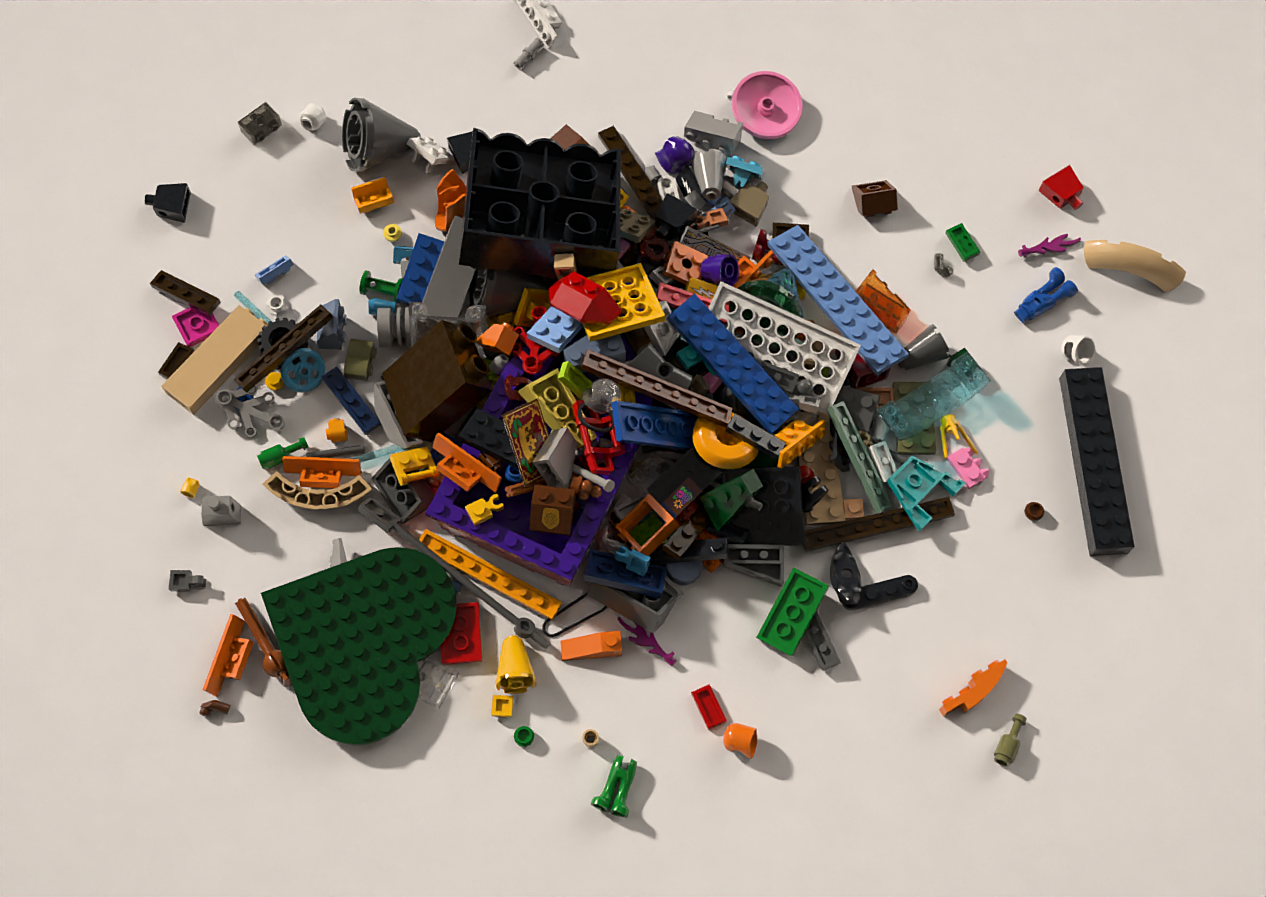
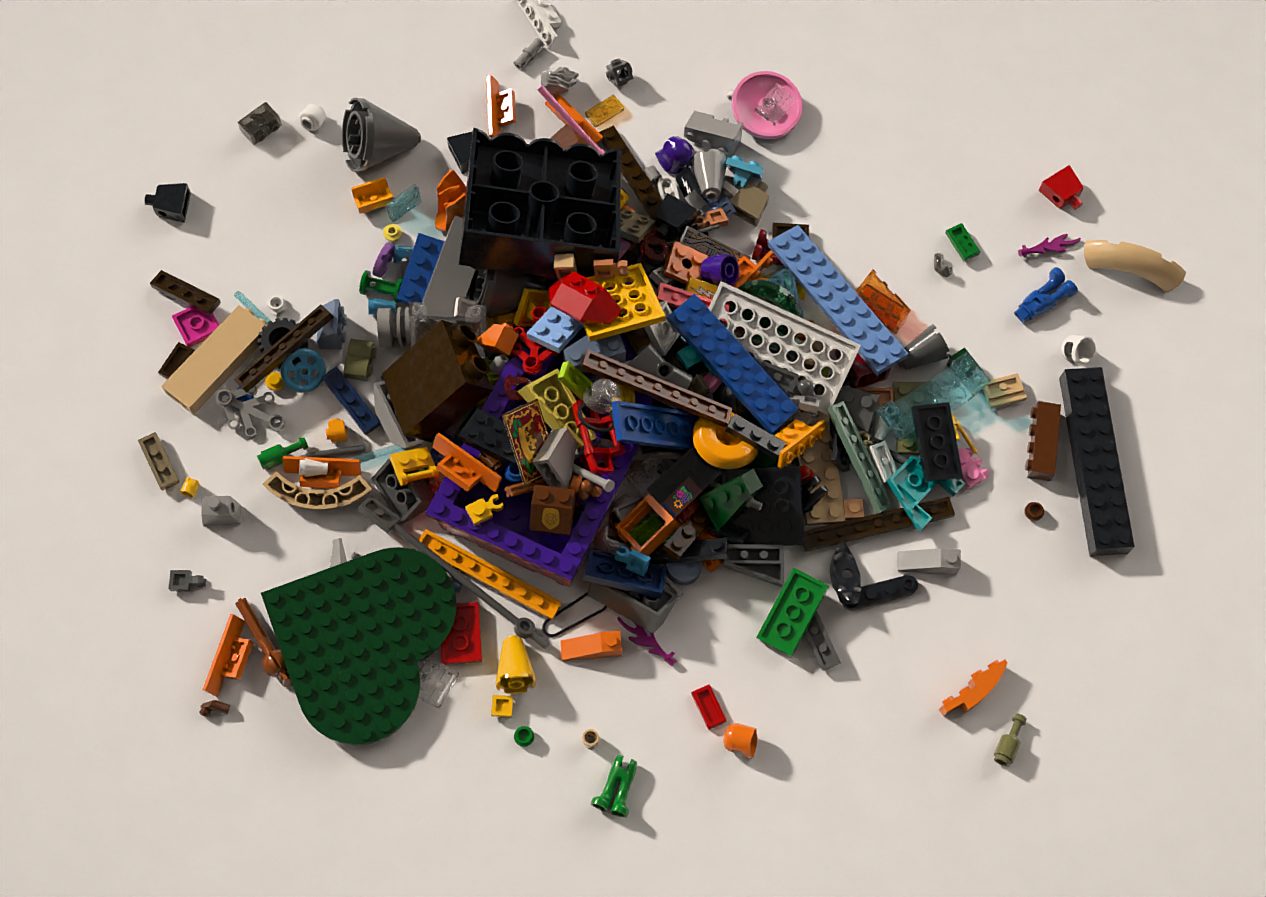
medium blue plate [255,255,294,284] -> none
white plate [406,136,454,174] -> none
reddish brown slope [852,180,898,217] -> none
none -> dark tan plate [138,432,180,491]
none -> white cone [299,458,328,477]
none -> medium lavender tile [372,242,396,278]
none -> clear light blue plate [386,184,422,222]
none -> white plate [454,297,476,321]
none -> orange bracket [486,74,516,138]
none -> bright pink bar [537,85,605,155]
none -> light grey hair [540,66,579,96]
none -> orange bracket [545,94,603,144]
none -> clear yellow plate [585,94,624,128]
none -> nougat plate [594,259,628,279]
none -> dark grey brick [606,58,634,86]
none -> clear plate [754,83,797,126]
none -> light grey slope [898,548,961,575]
none -> black plate [911,402,963,483]
none -> tan plate [981,373,1027,409]
none -> reddish brown brick [1025,401,1061,481]

